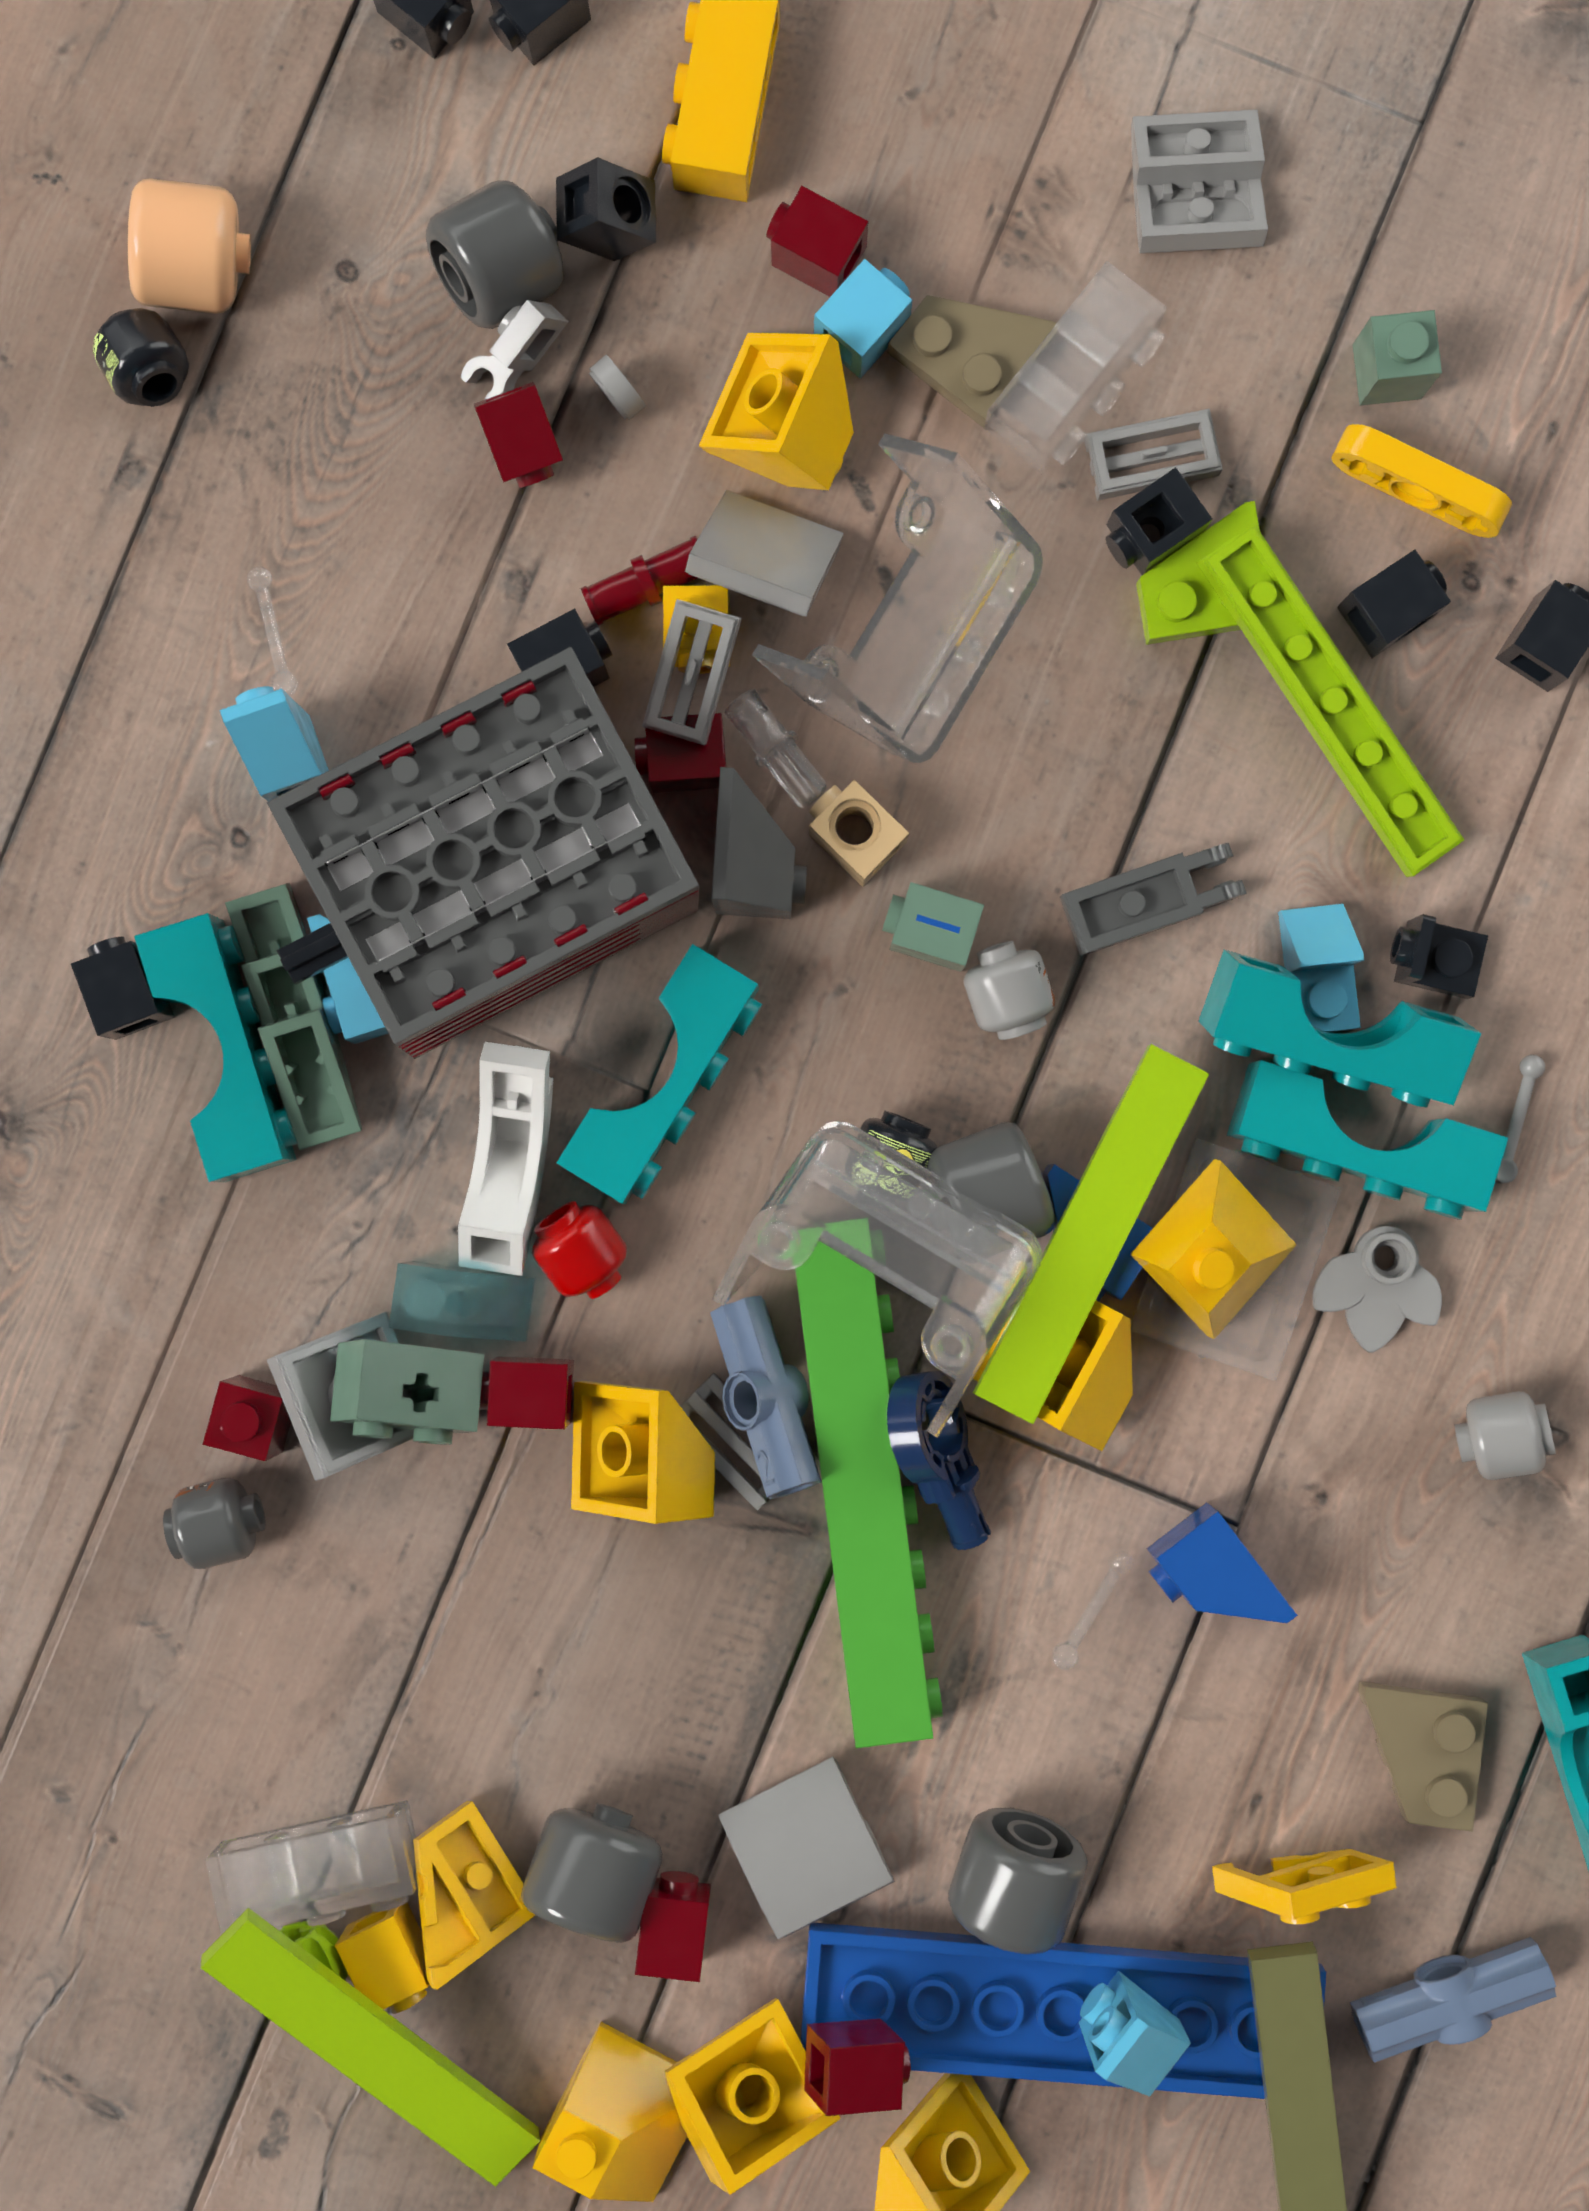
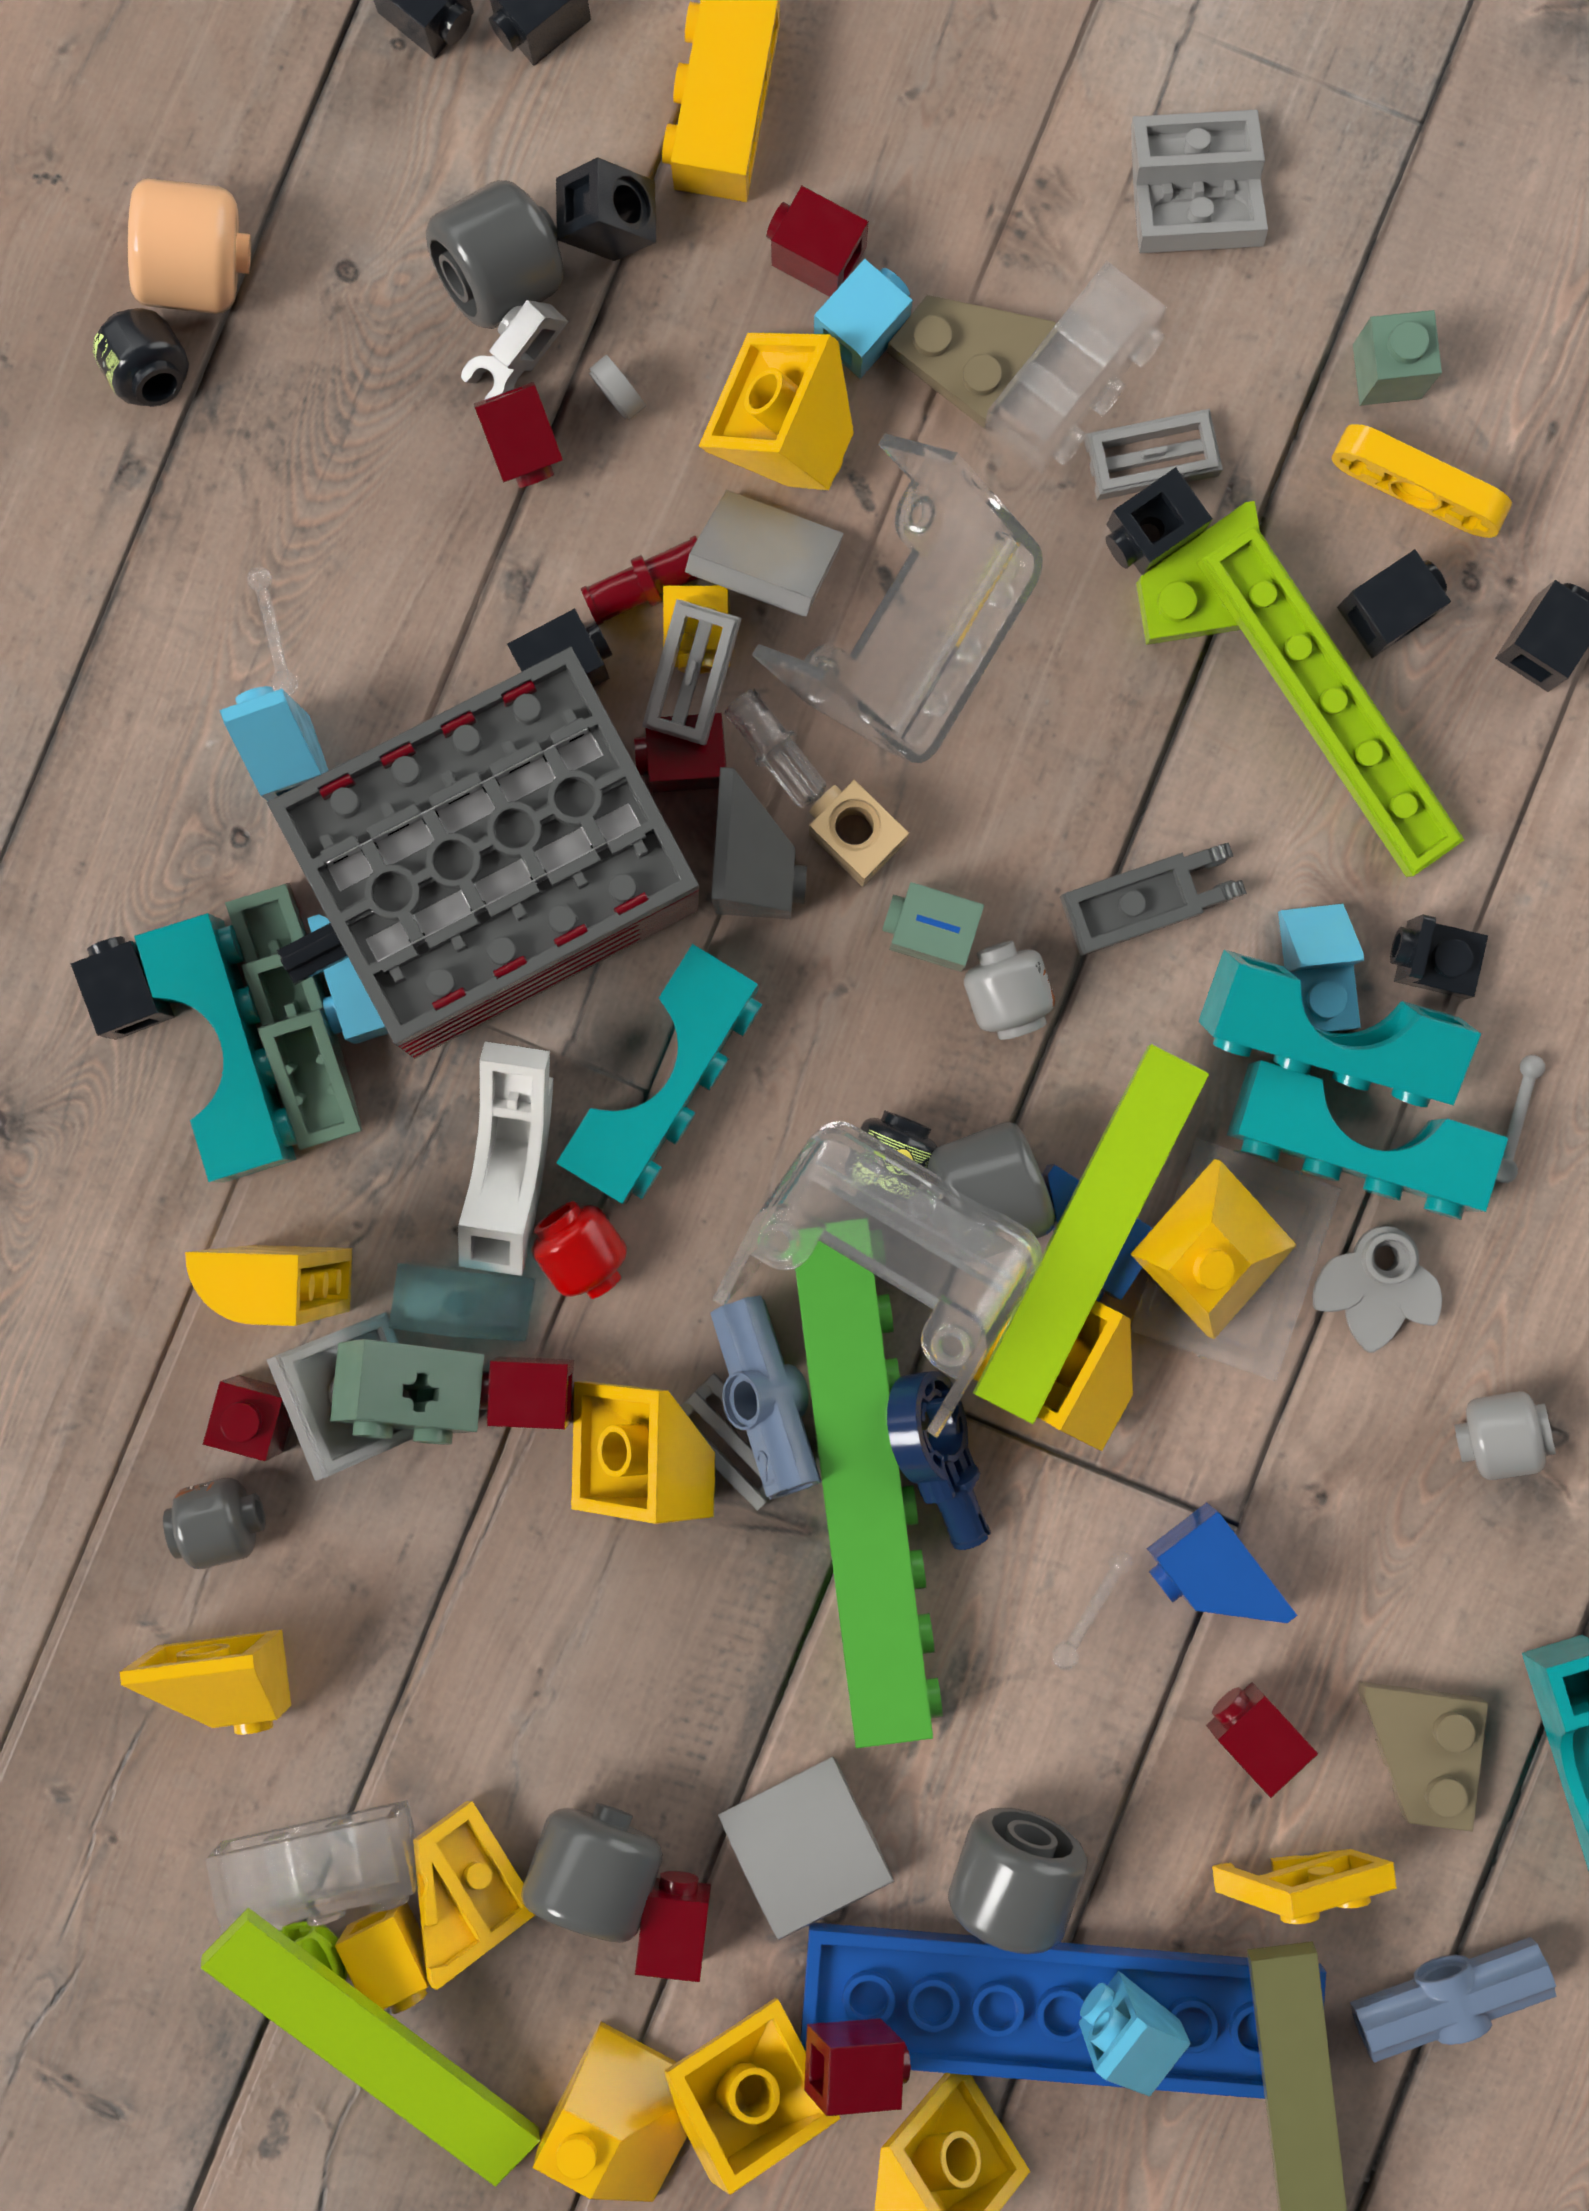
none -> yellow slope [119,1629,291,1735]
none -> yellow brick [185,1245,352,1326]
none -> dark red brick [1206,1682,1318,1798]

